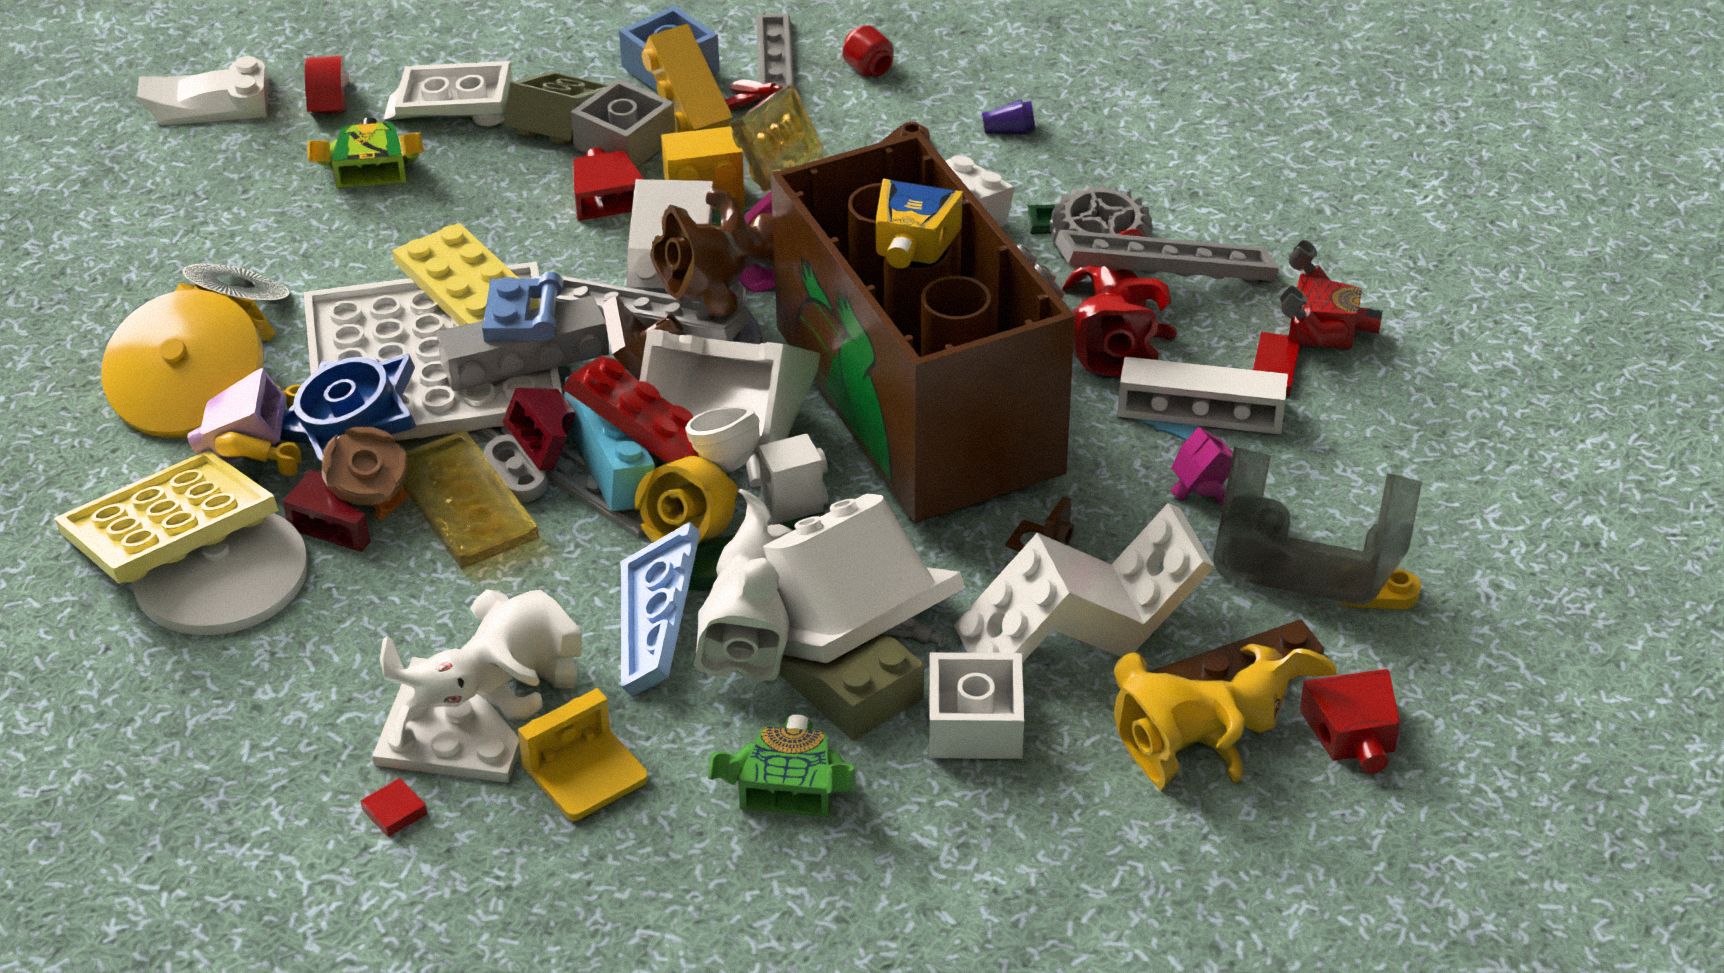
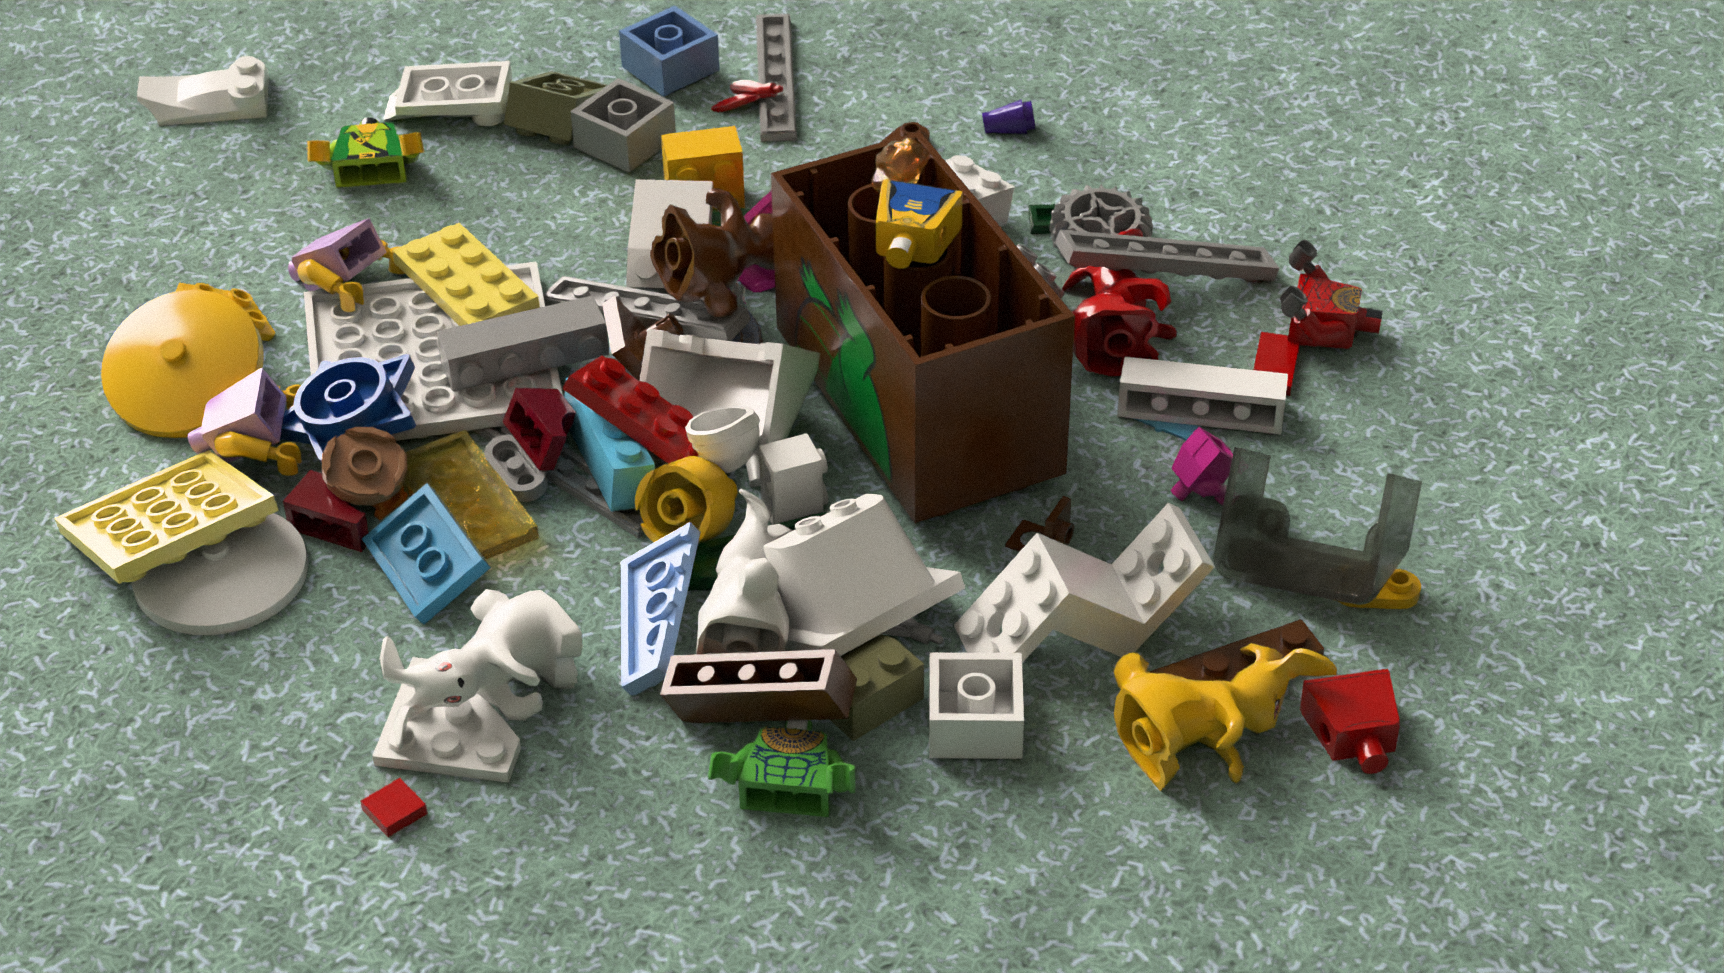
sticker [182,264,289,300] -> none
red brick [305,55,349,114] -> none
medium blue plate [482,272,563,341] -> none
yellow bracket [518,688,648,821] -> none
red torso [573,148,644,221] -> none
yellow brick [642,23,733,133] -> none
clear yellow plate [730,83,824,193] -> none
red head [842,25,894,77] -> none
none -> lavender torso [288,218,405,312]
none -> dark azure plate [362,483,491,625]
none -> reddish brown brick [660,649,857,723]
none -> clear orange rock [871,137,928,193]

